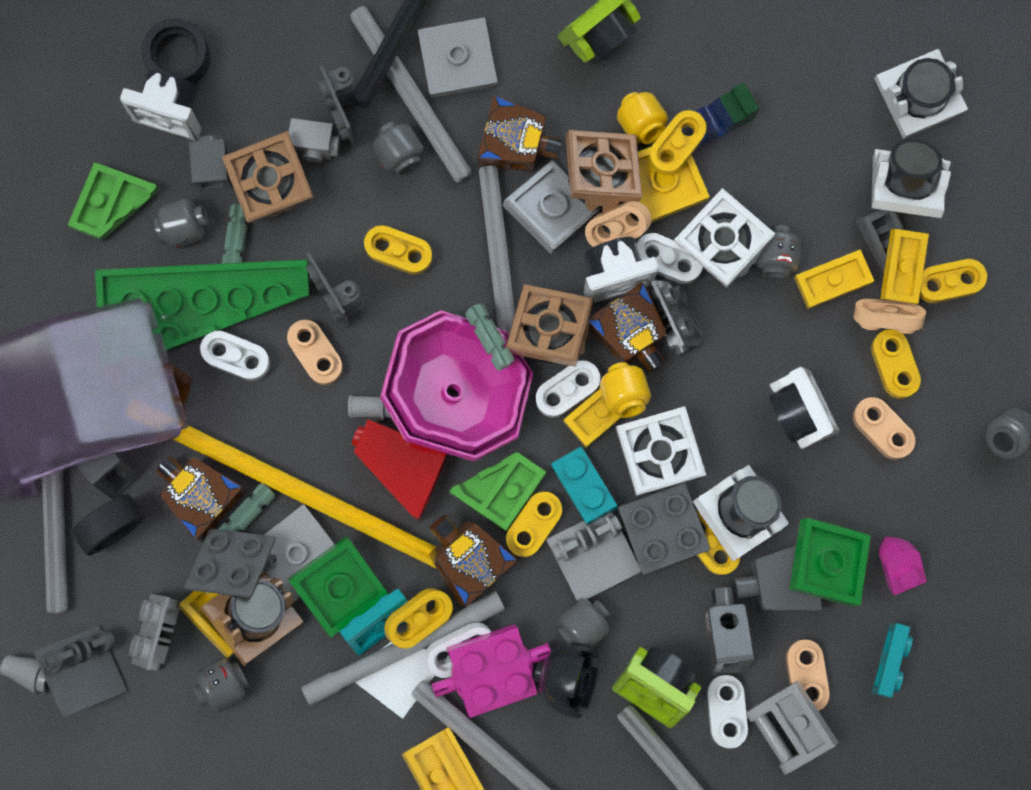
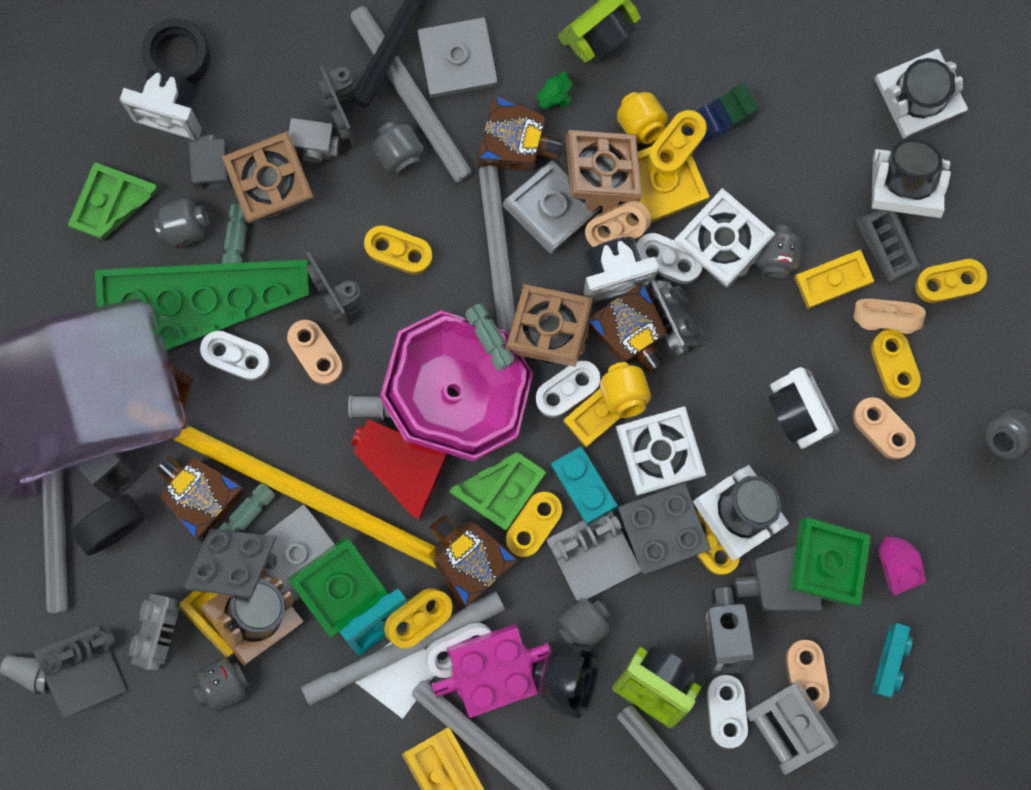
yellow plate [880,229,929,304] -> none
none -> green plant [537,72,572,109]

